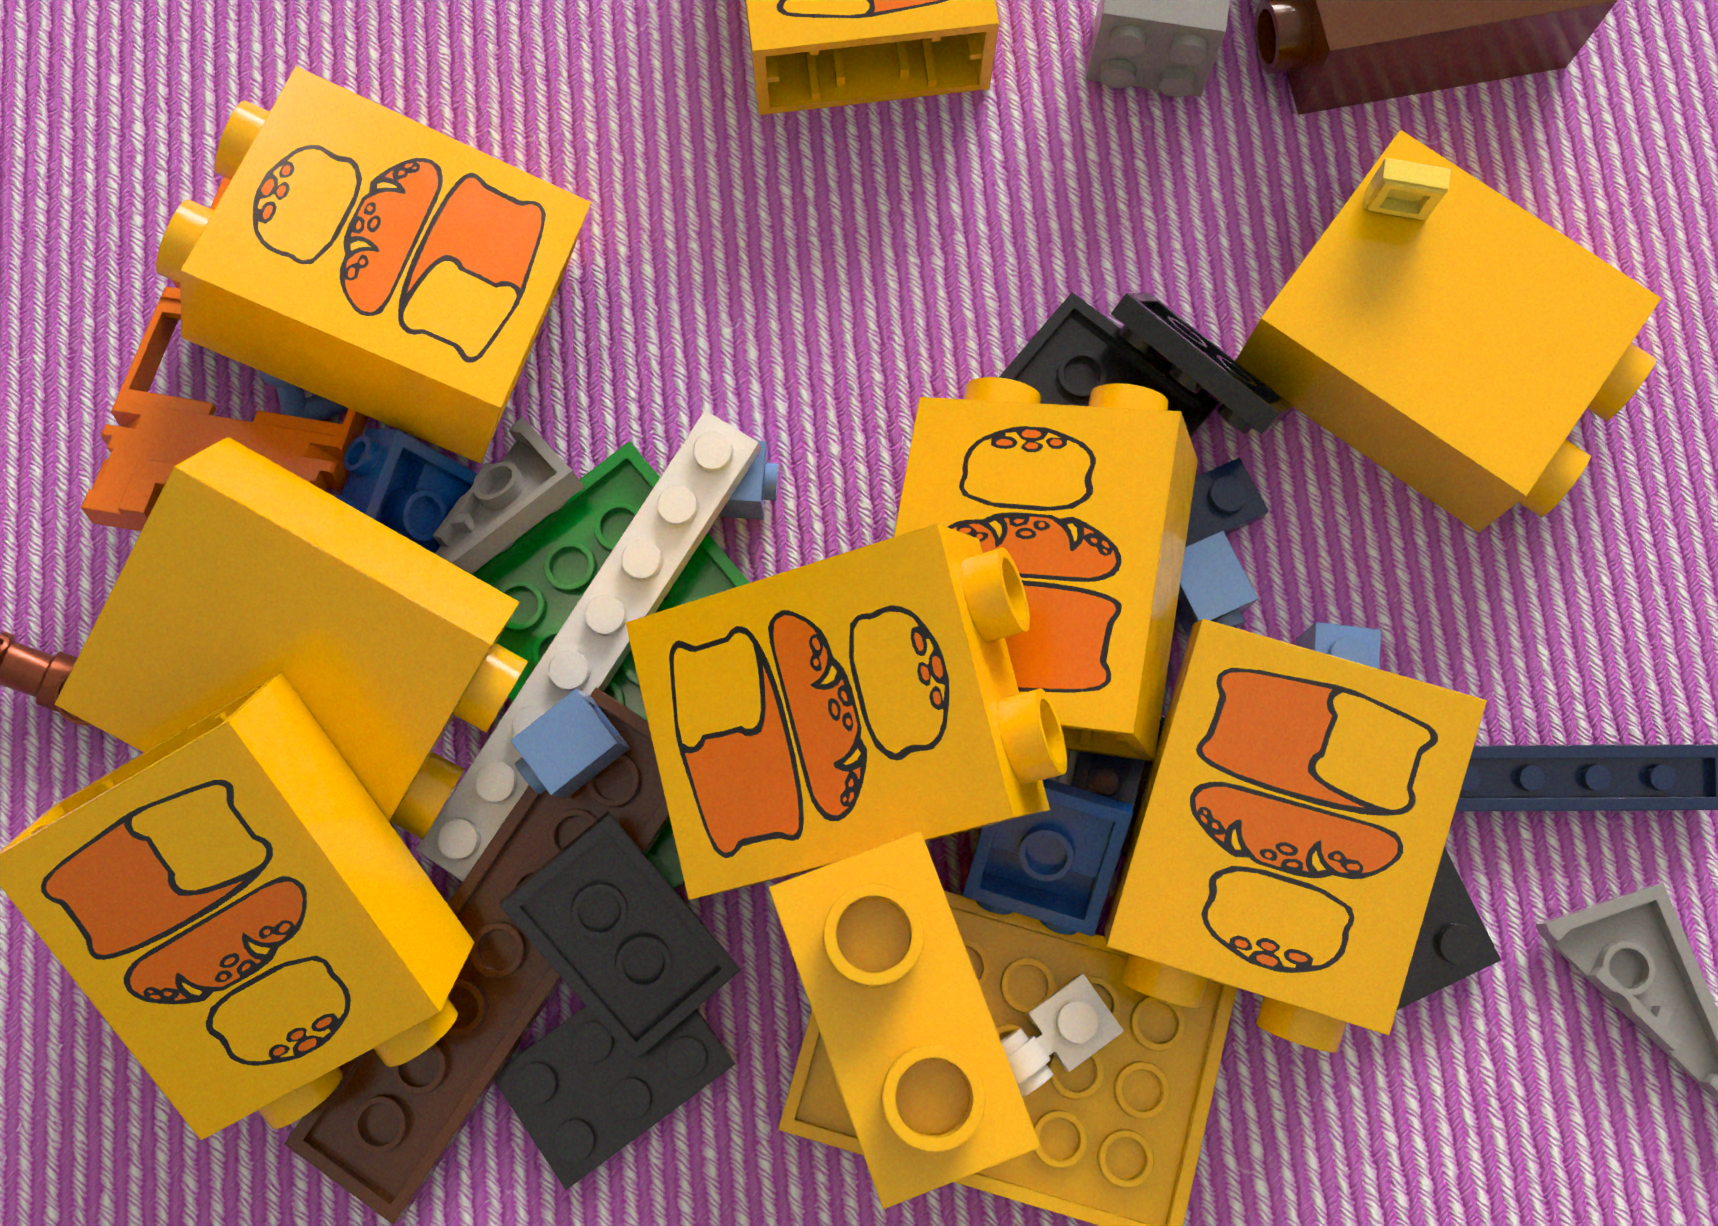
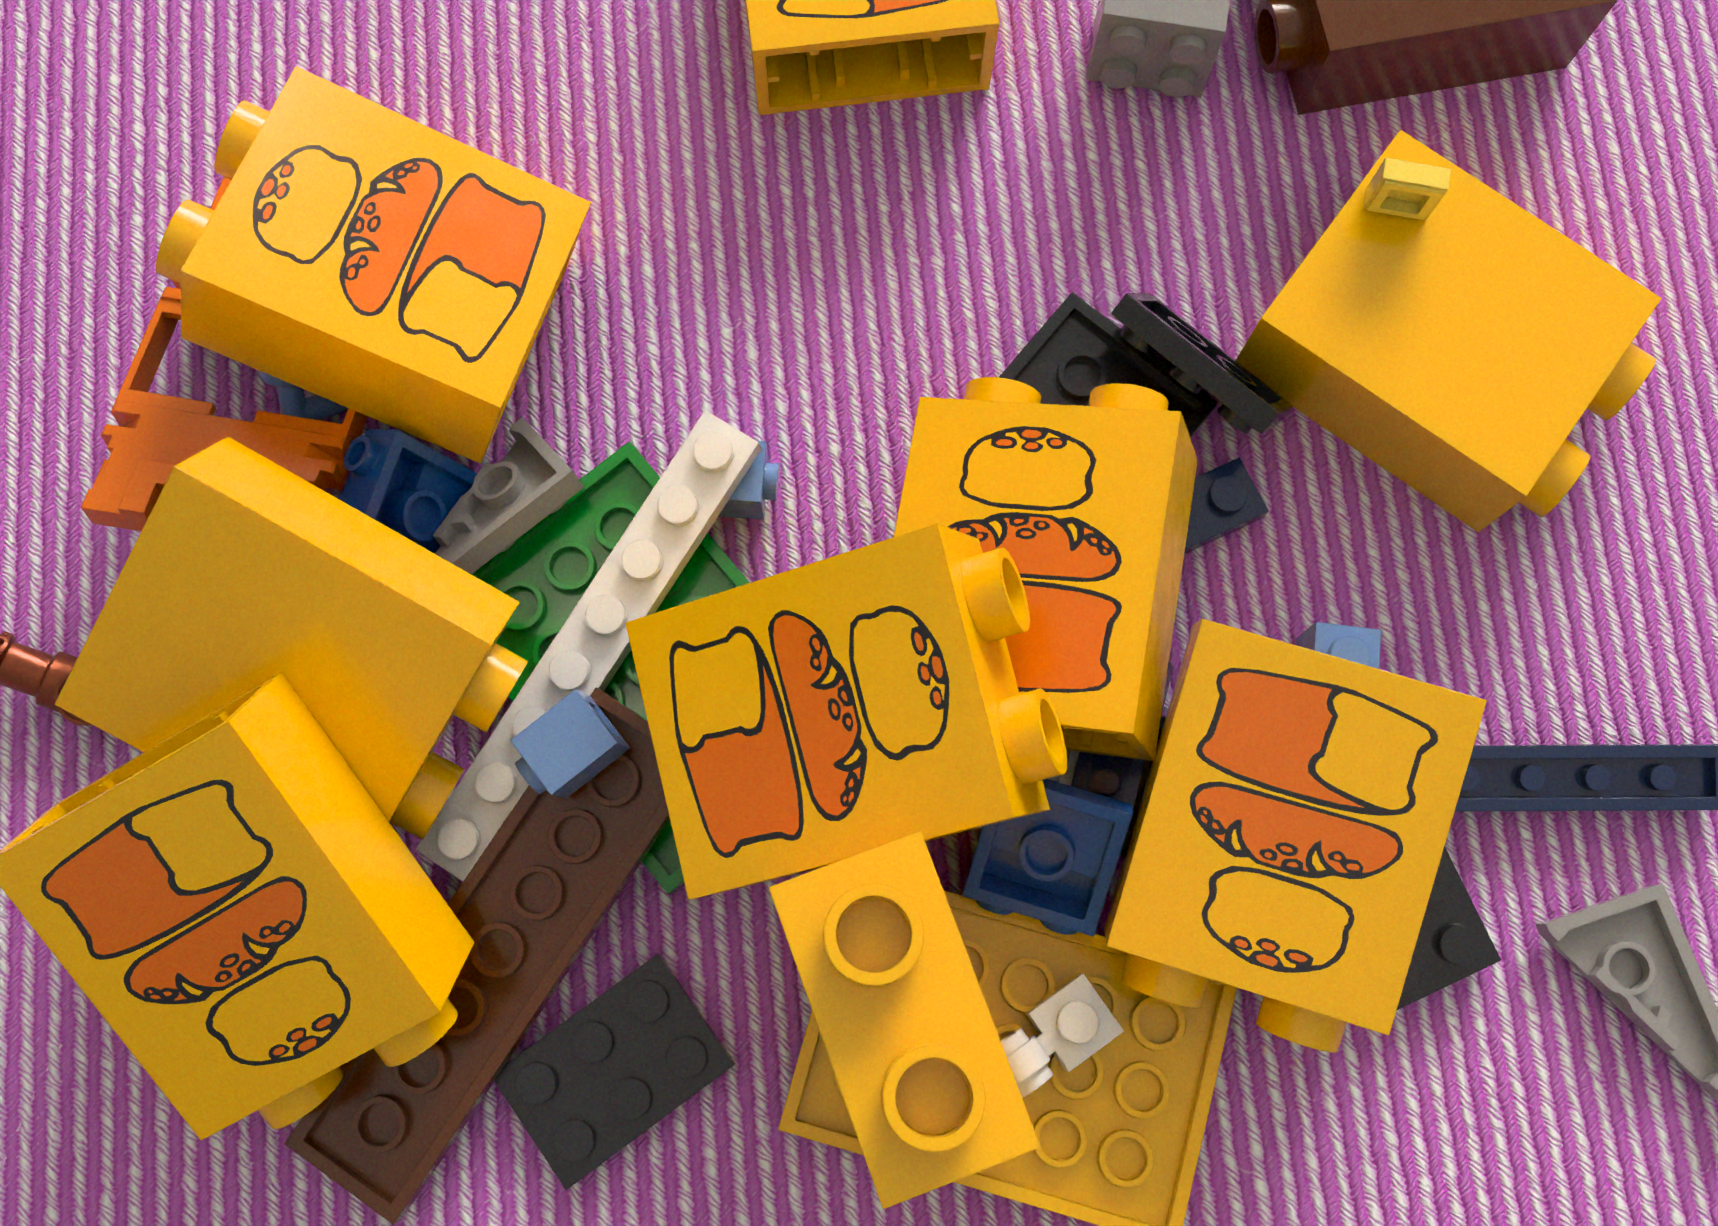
black plate [499,811,741,1062] -> none
medium blue brick [1176,531,1258,638] -> none

